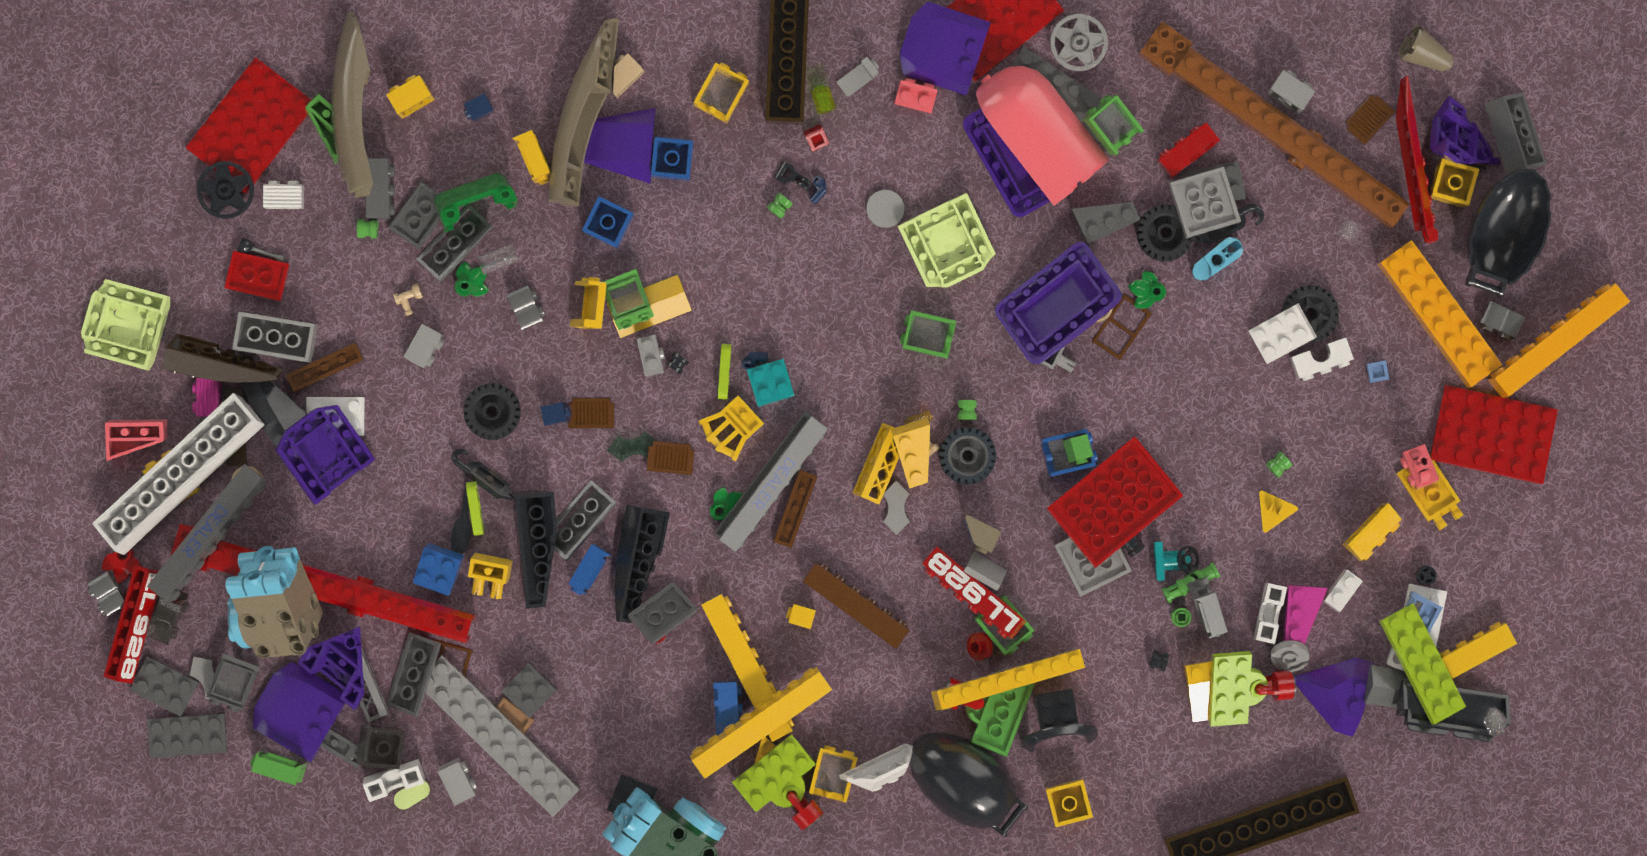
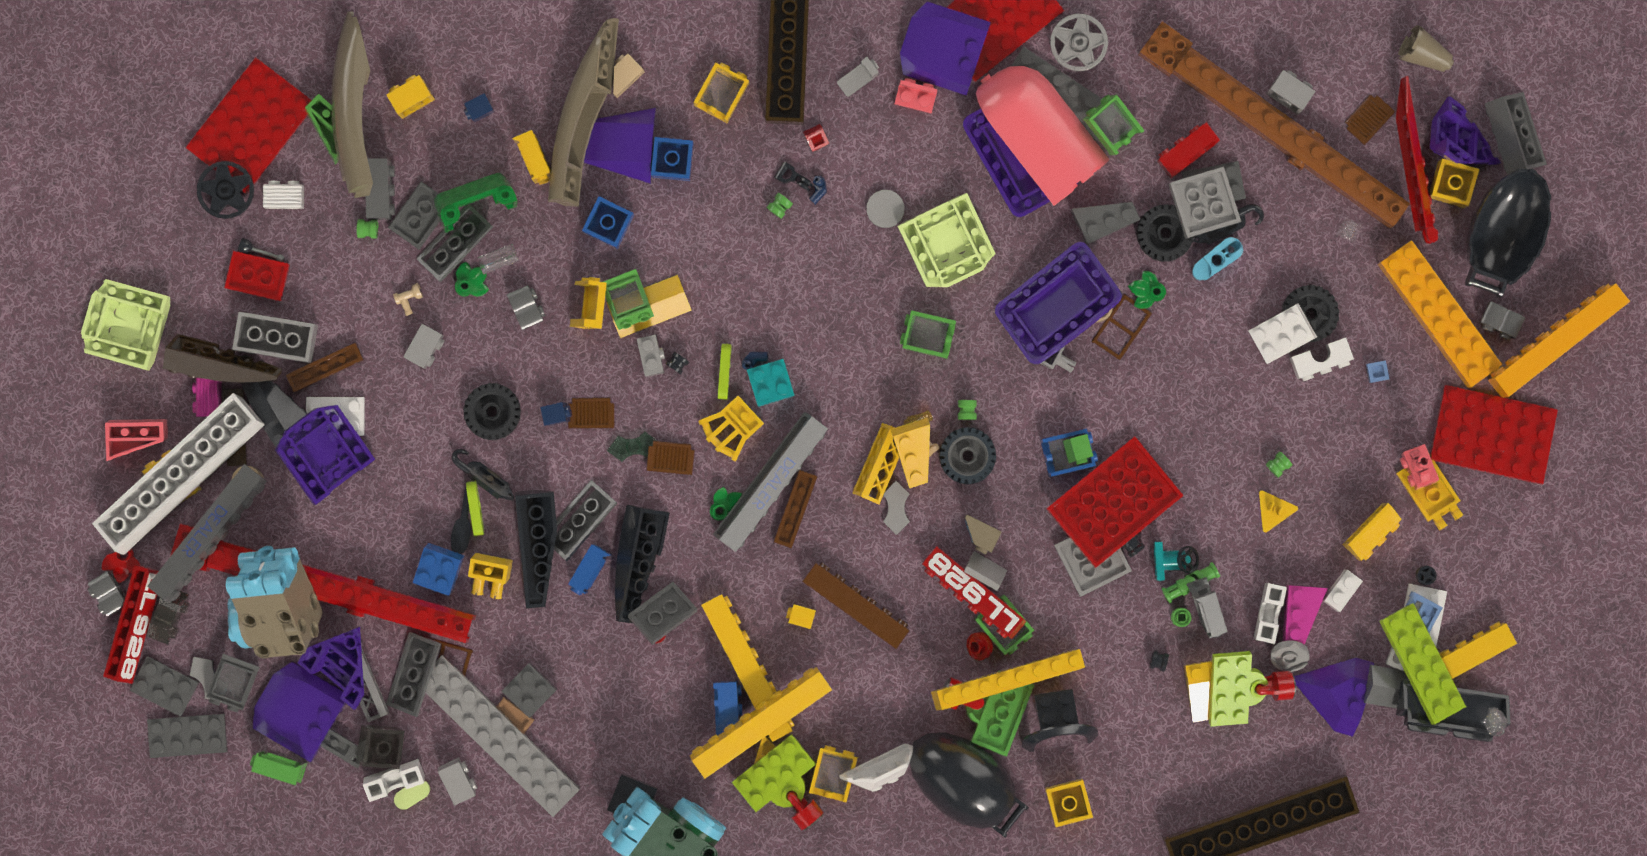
clear neon green brick [811,85,836,116] -> none

